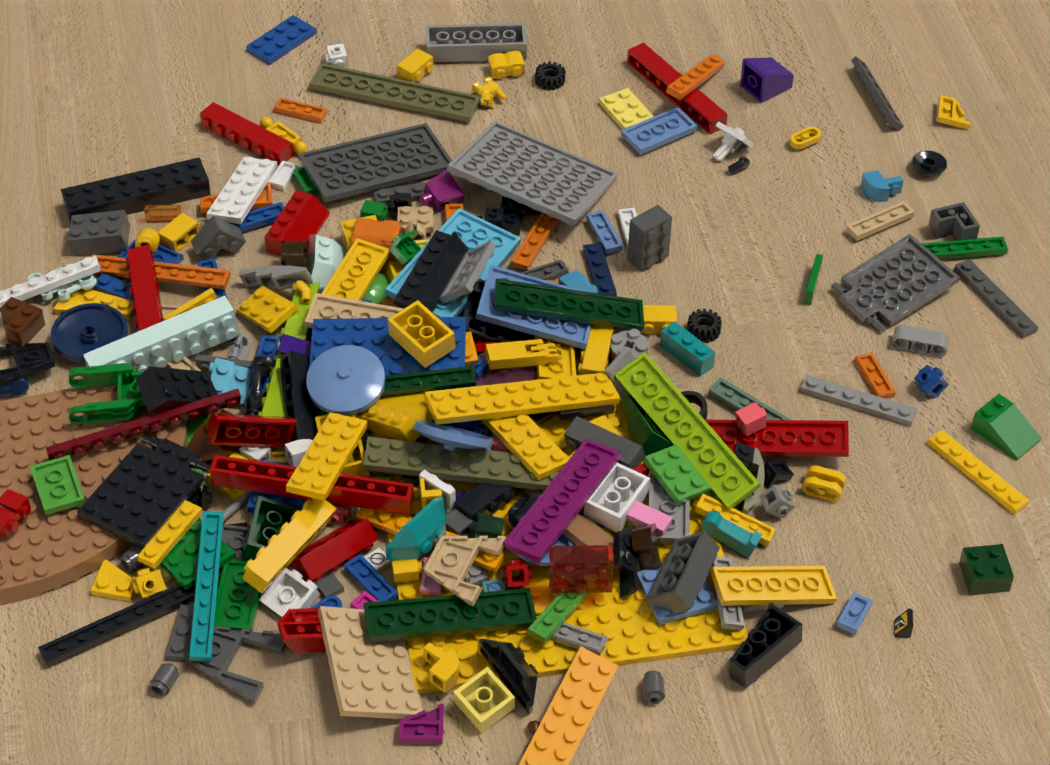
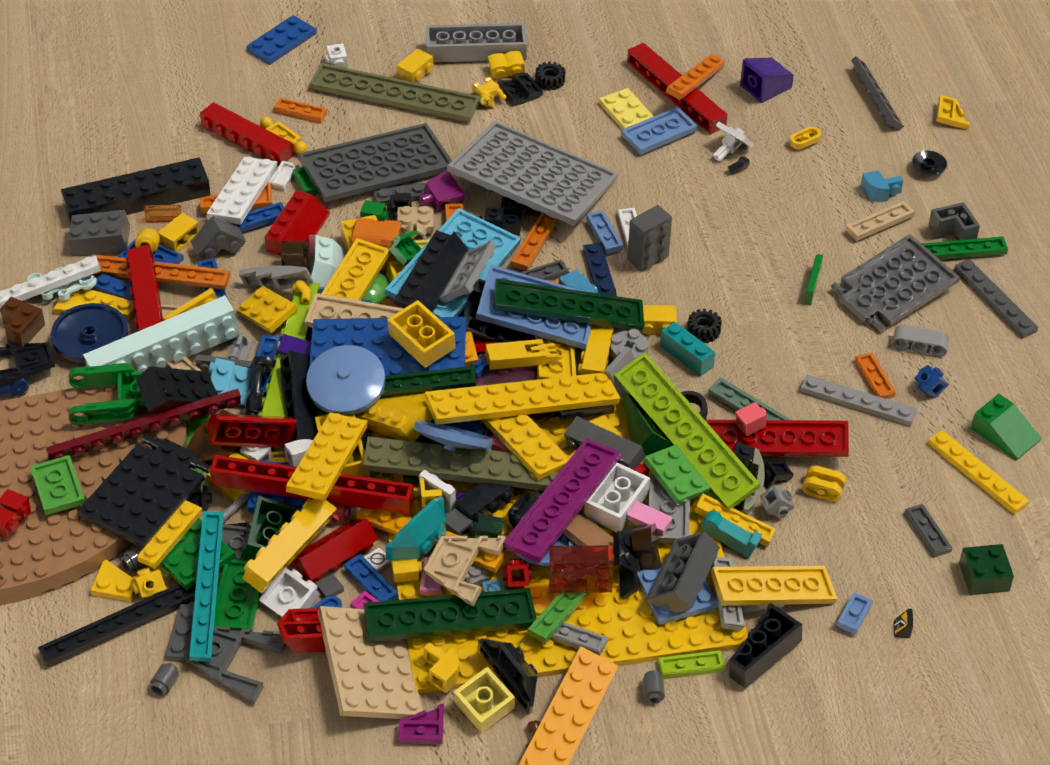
none -> black slope [497,73,544,106]
none -> lime tile [658,650,725,679]
none -> dark grey tile [904,504,953,558]

